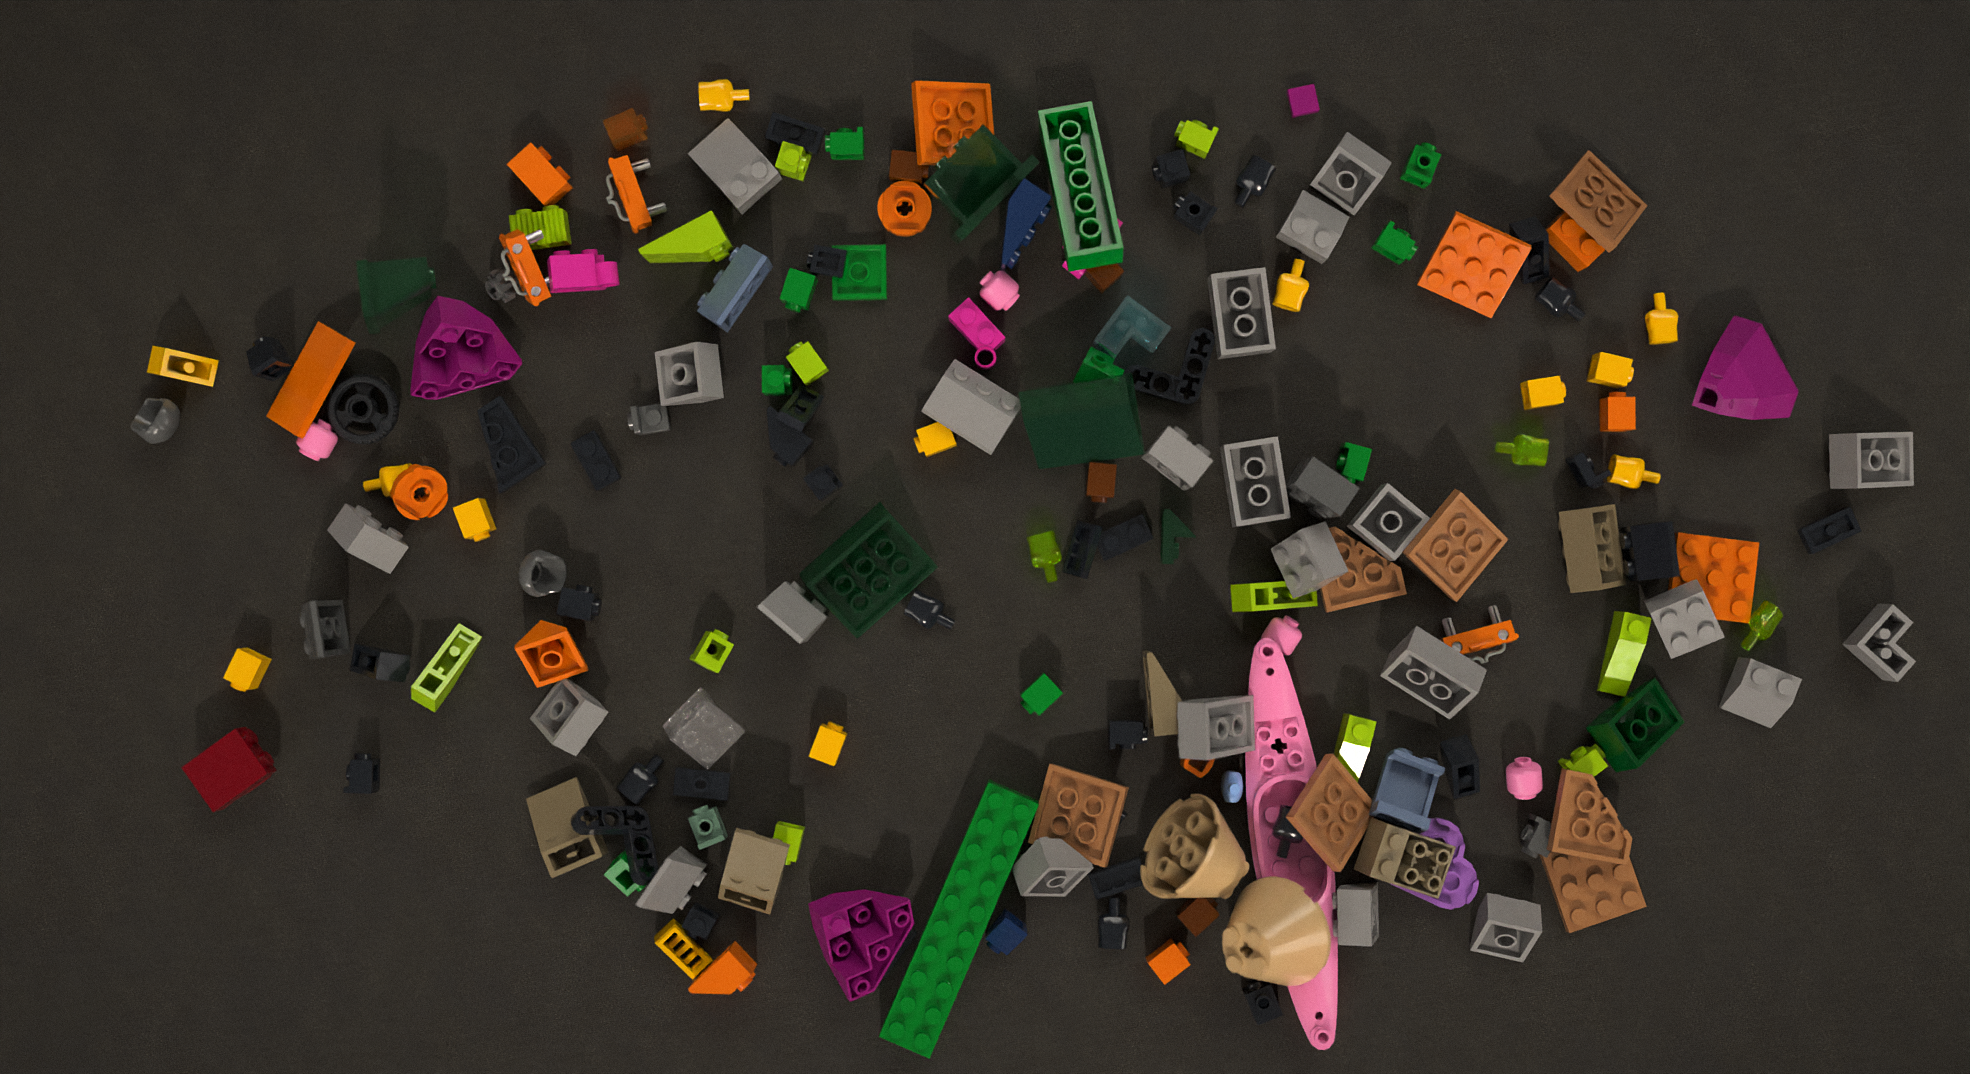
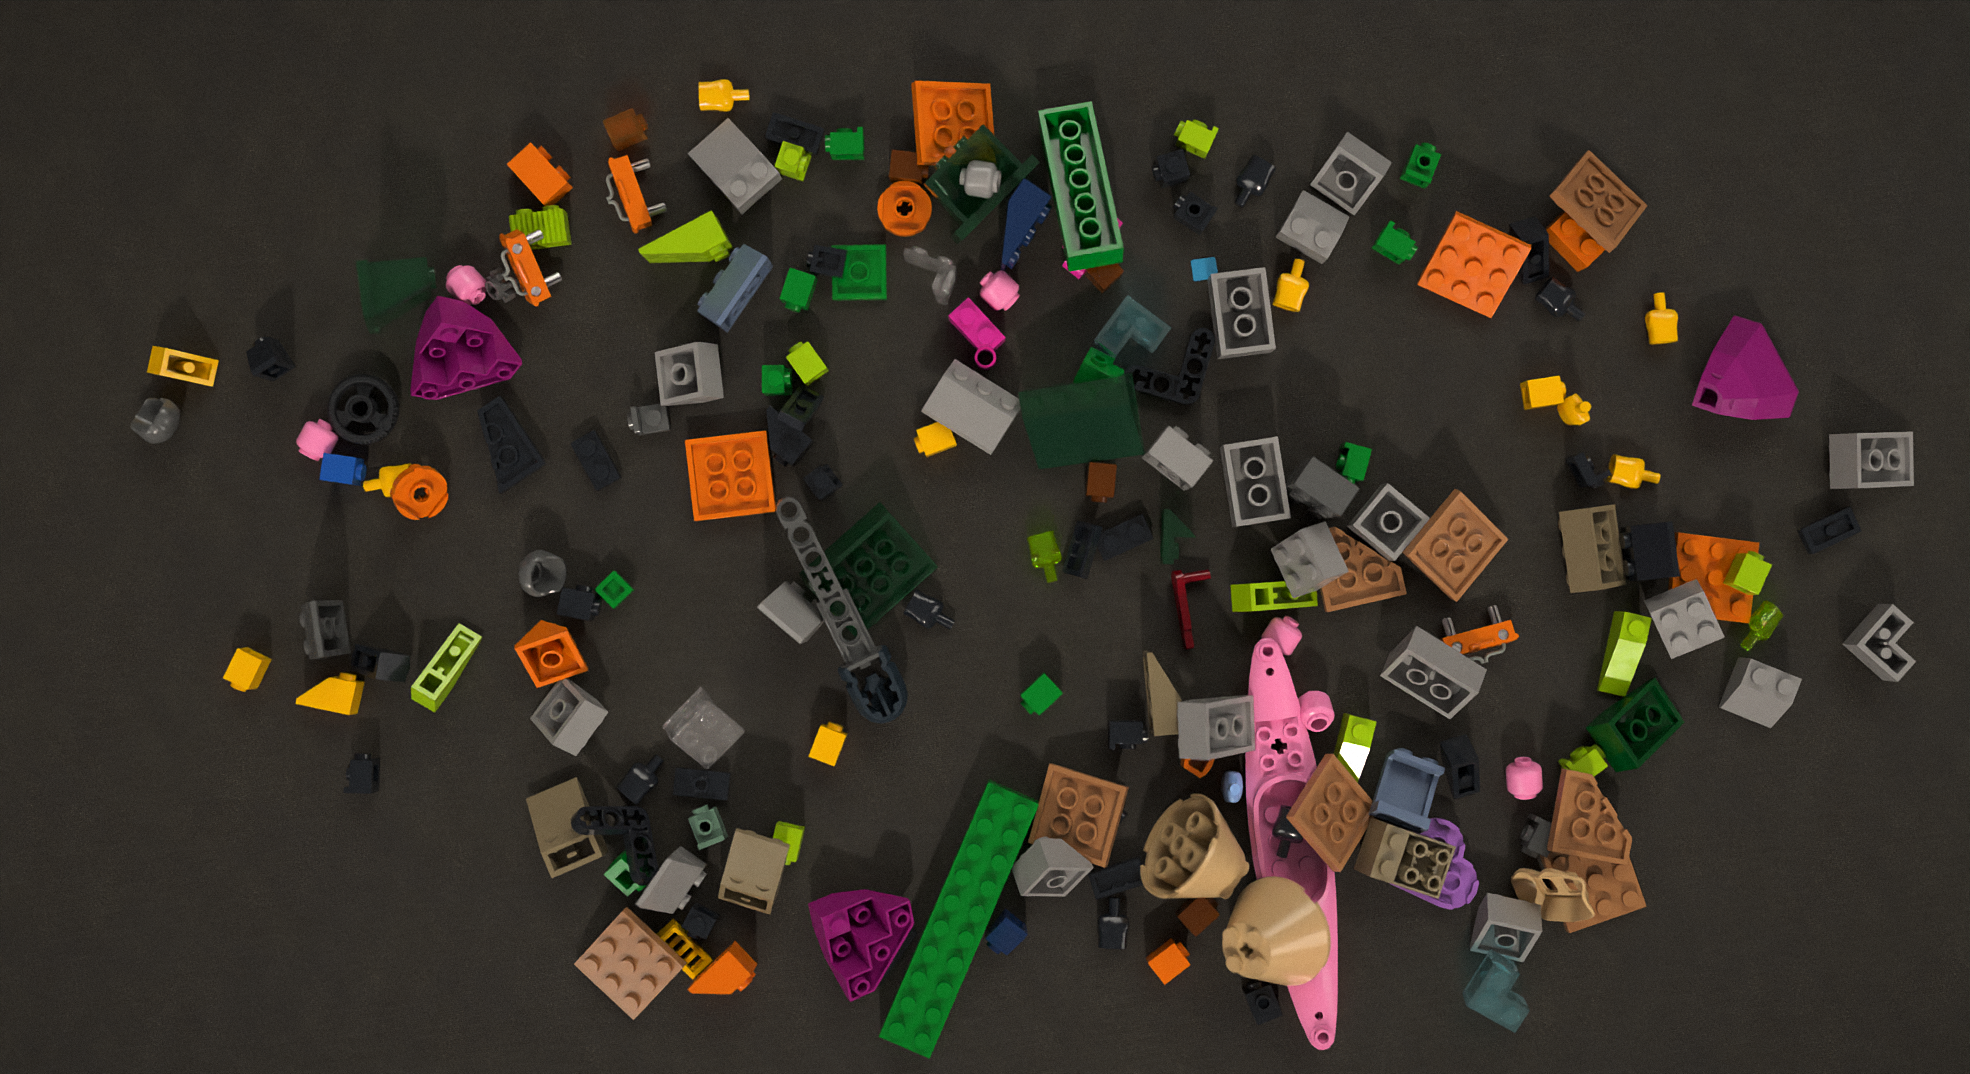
dark red brick [181,727,277,812] -> none
orange tile [266,321,356,439] -> none
light grey brick [327,504,409,574] -> none
yellow brick [453,498,496,542] -> none
dark pink hinge [547,249,620,293] -> none
lime brick [689,629,734,673] -> none
magenta tile [1286,84,1320,118] -> none
light grey slope [1332,882,1379,946] -> none
clear neon green piece [1495,434,1549,467] -> none
yellow brick [1587,352,1634,388] -> none
orange brick [1600,392,1636,432] -> none
none -> yellow slope [295,672,365,715]
none -> blue brick [319,453,366,486]
none -> bright pink head [446,265,486,305]
none -> medium nougat plate [574,907,687,1020]
none -> green plate [594,570,635,609]
none -> orange plate [685,431,776,521]
none -> dark grey piece [776,496,908,724]
none -> clear bracket [903,246,958,306]
none -> light grey head [960,160,1001,198]
none -> dark red piece [1171,569,1211,650]
none -> dark azure sticker [1191,257,1218,281]
none -> bright pink head [1298,691,1335,732]
none -> clear light blue brick [1462,949,1530,1033]
none -> tan piece [1511,868,1595,922]
none -> yellow piece [1558,393,1591,426]
none -> lime brick [1723,551,1772,595]

